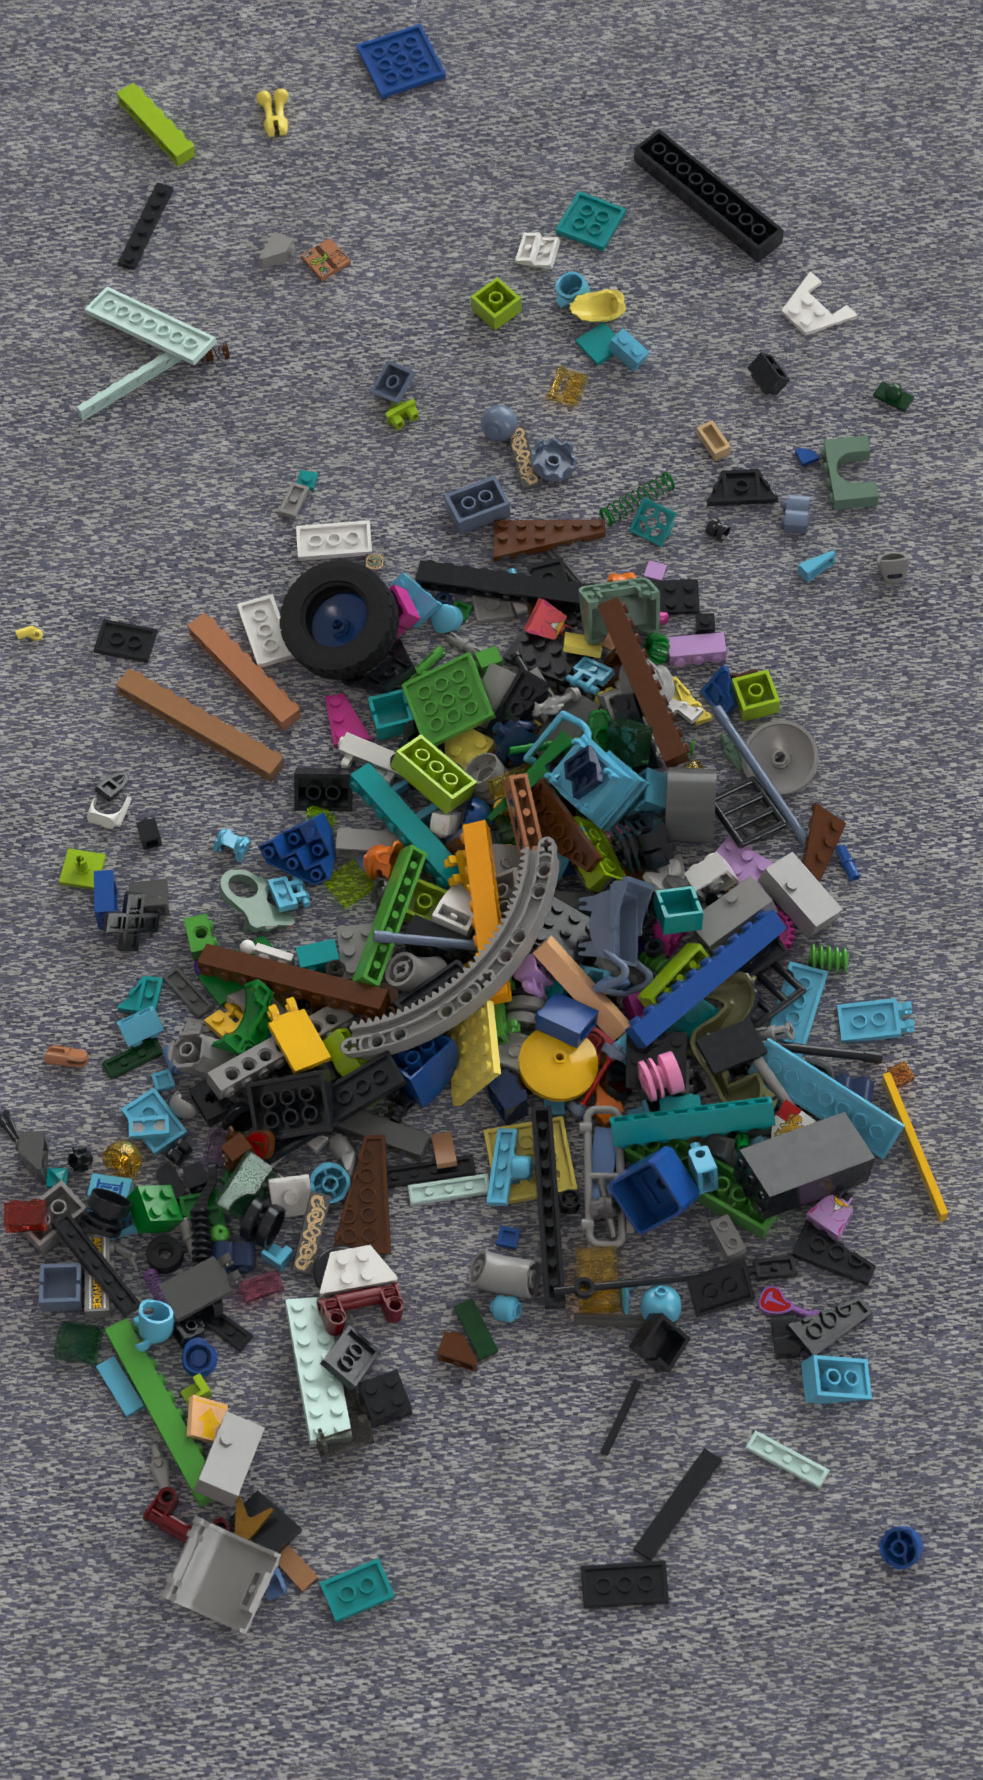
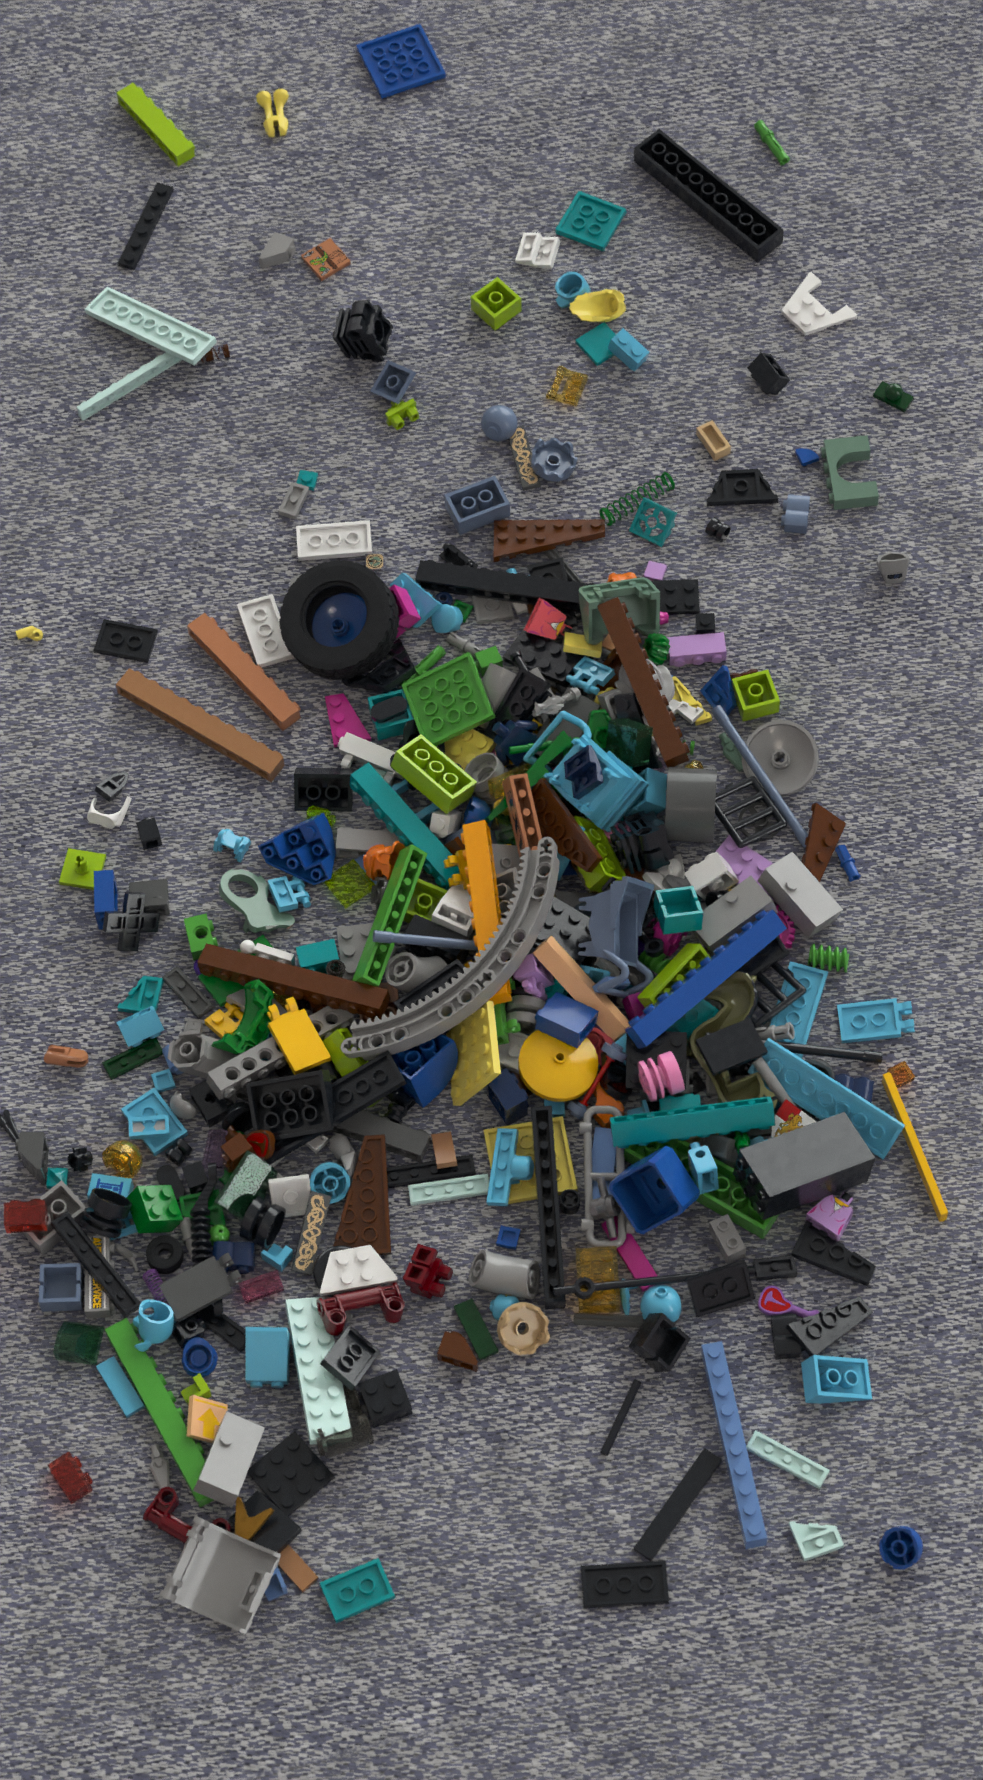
medium azure slope [798,550,835,582] -> none
none -> clear red brick [48,1452,93,1504]
none -> medium azure slope [245,1327,291,1388]
none -> black plate [247,1431,335,1517]
none -> black piece [333,300,393,362]
none -> black tile [371,696,408,723]
none -> dark red hips [402,1244,453,1299]
none -> black hinge [439,543,478,568]
none -> tan plate [497,1302,550,1355]
none -> dark pink tile [601,1216,657,1292]
none -> medium blue brick [701,1341,767,1549]
none -> bright green pin [754,120,790,165]
none -> light aqua wing [789,1521,844,1562]

